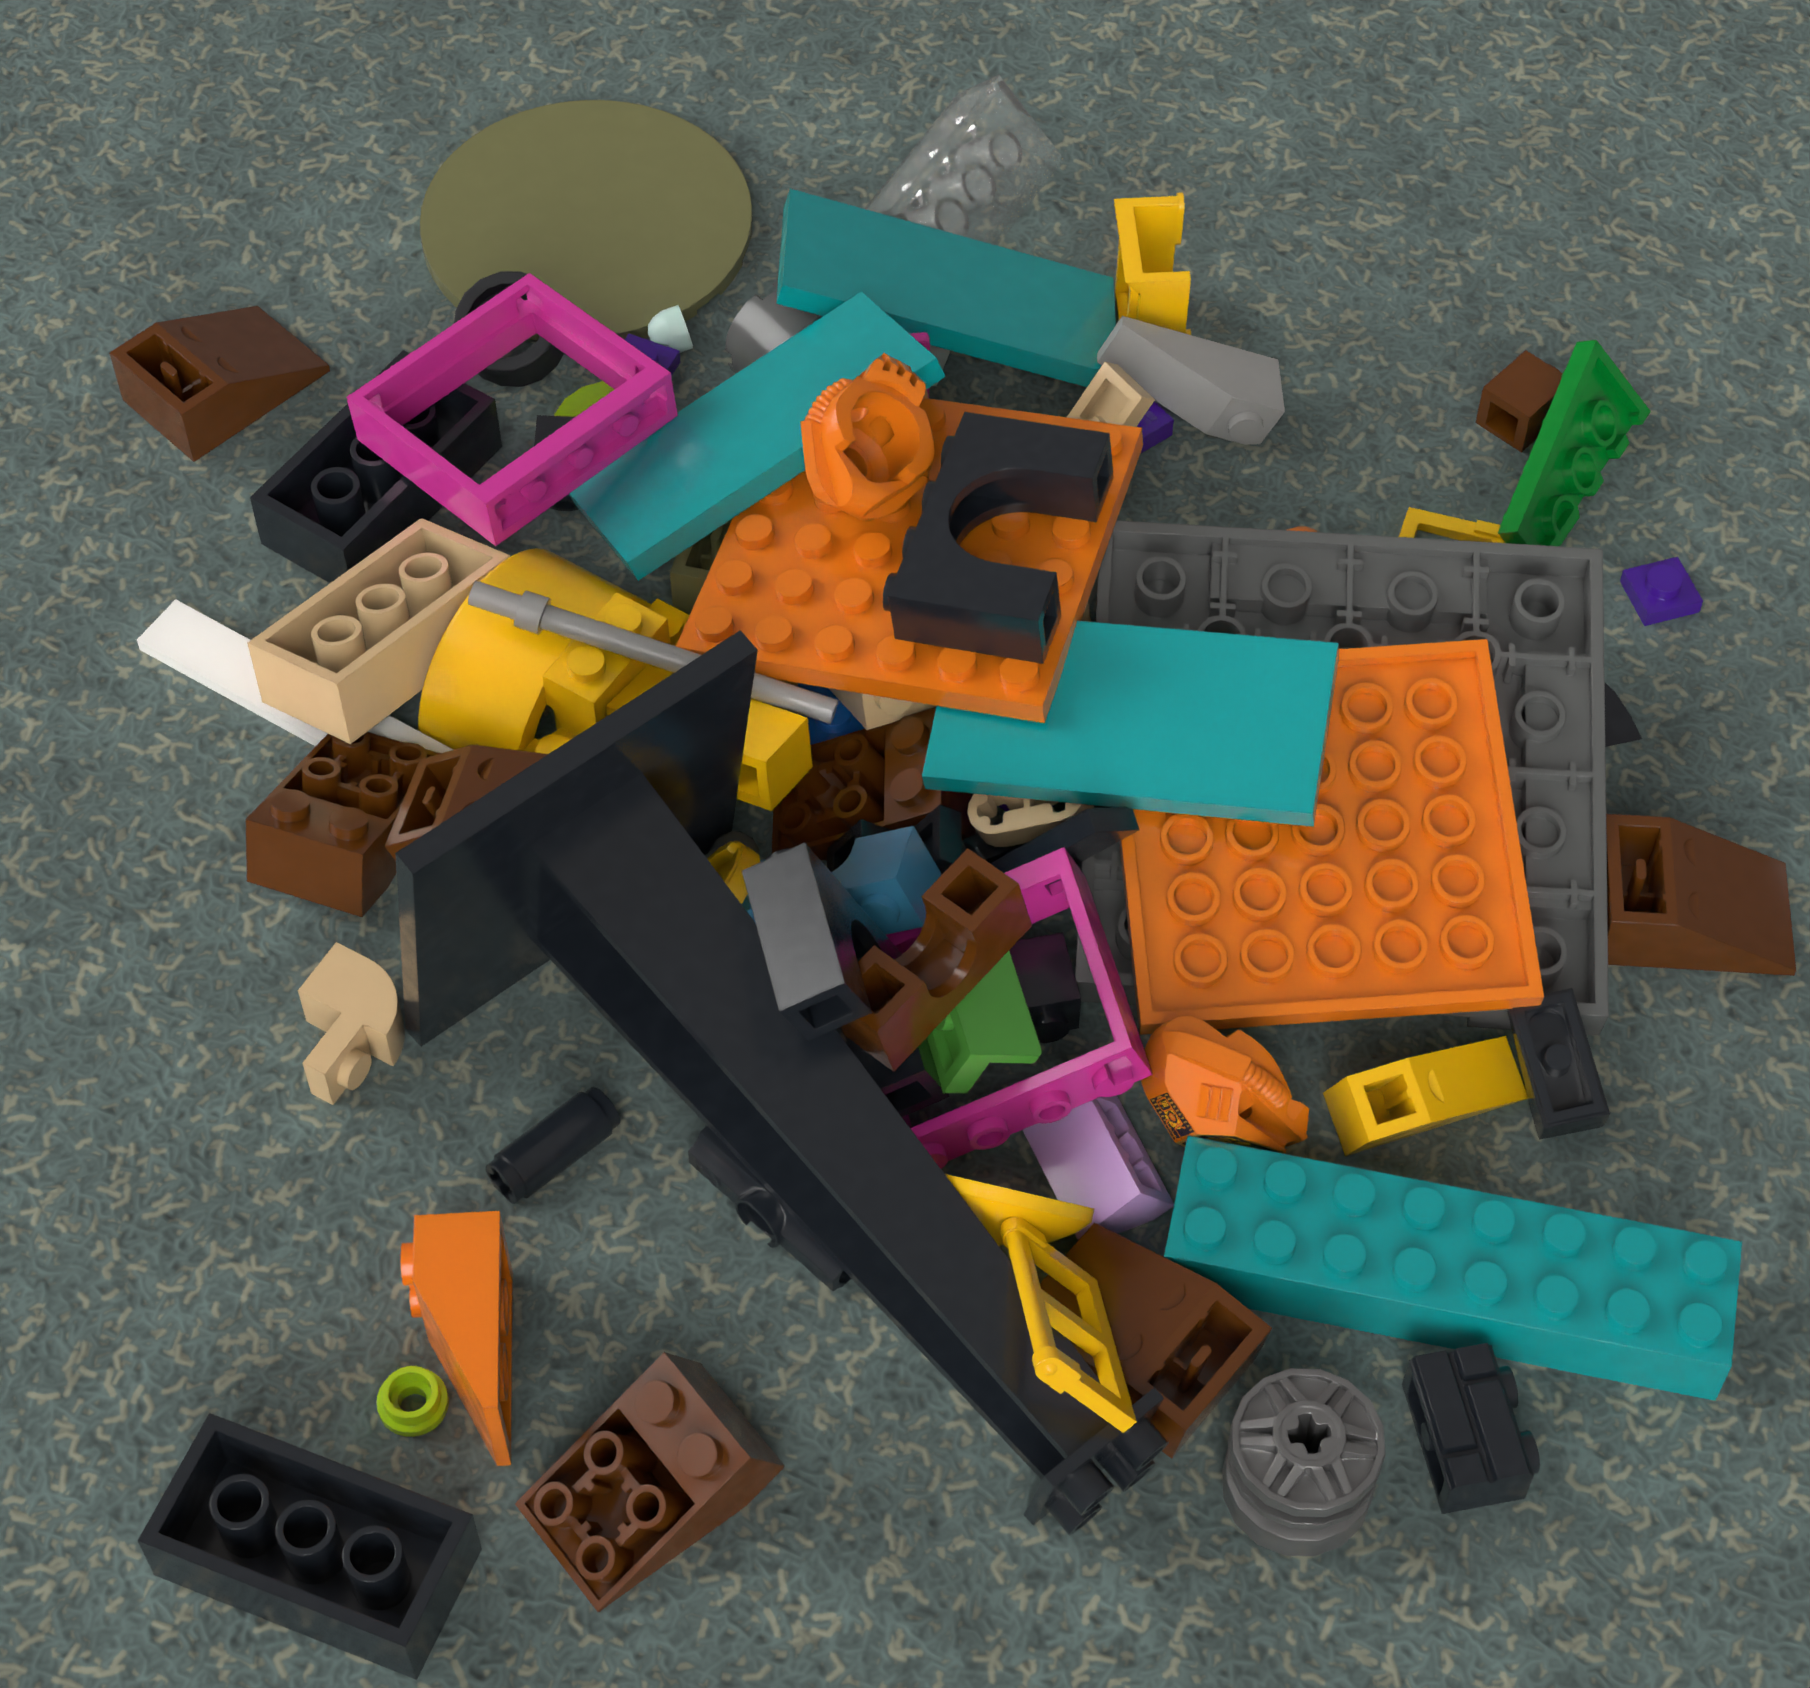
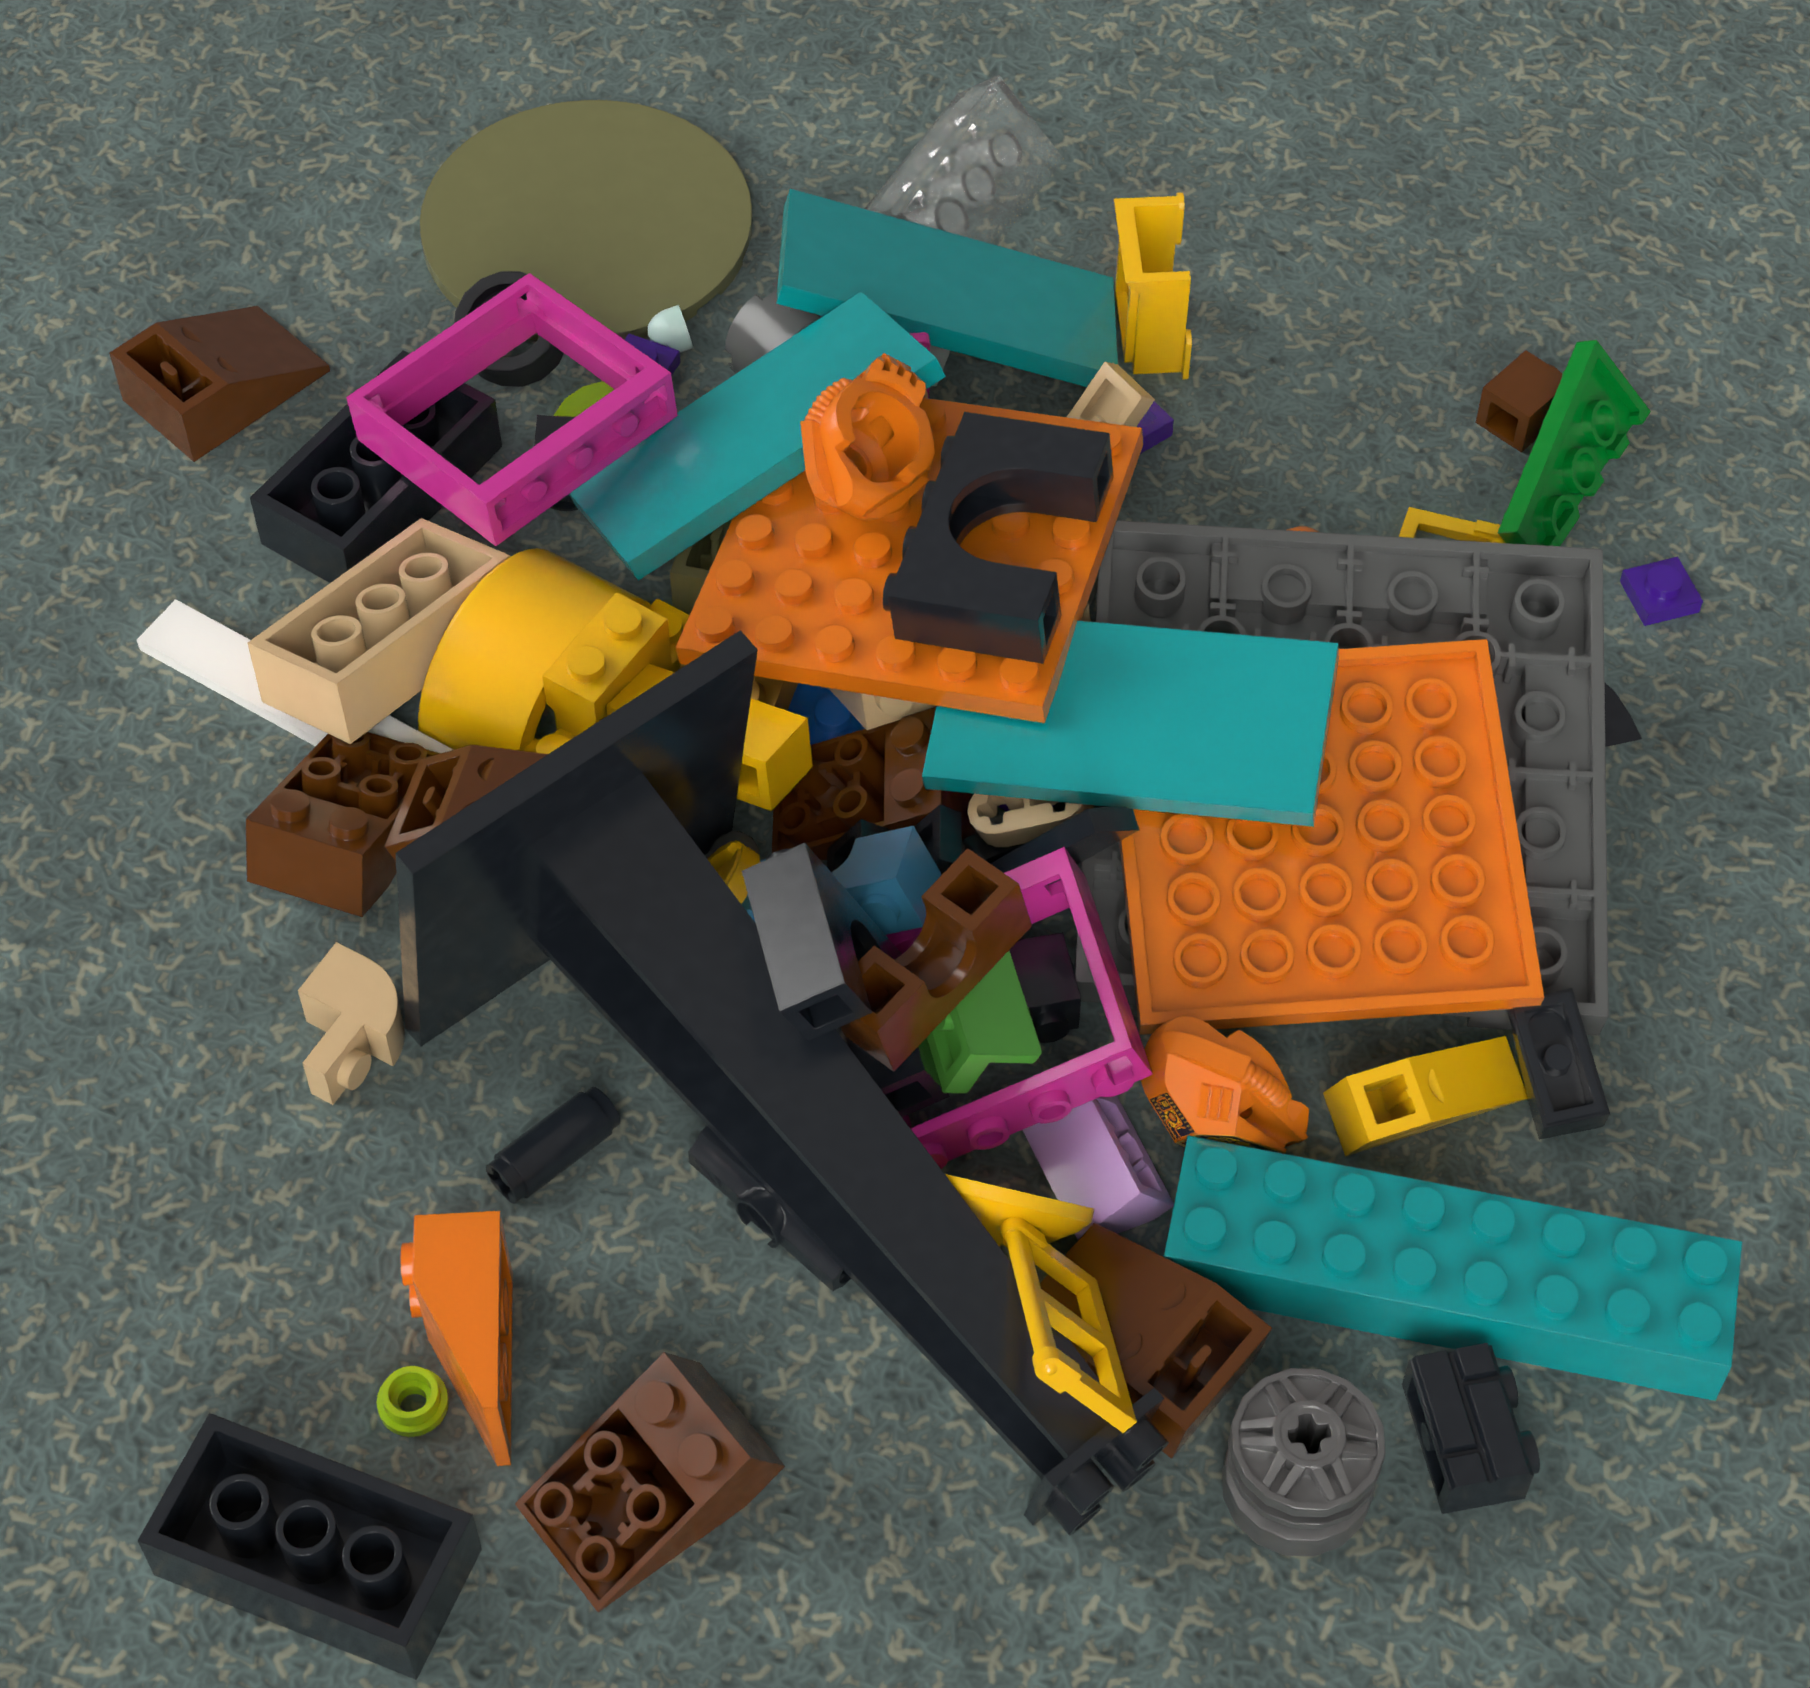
light grey bar [468,581,839,724] -> none
light grey slope [1097,316,1285,445] -> none
reddish brown slope [1606,814,1796,976] -> none

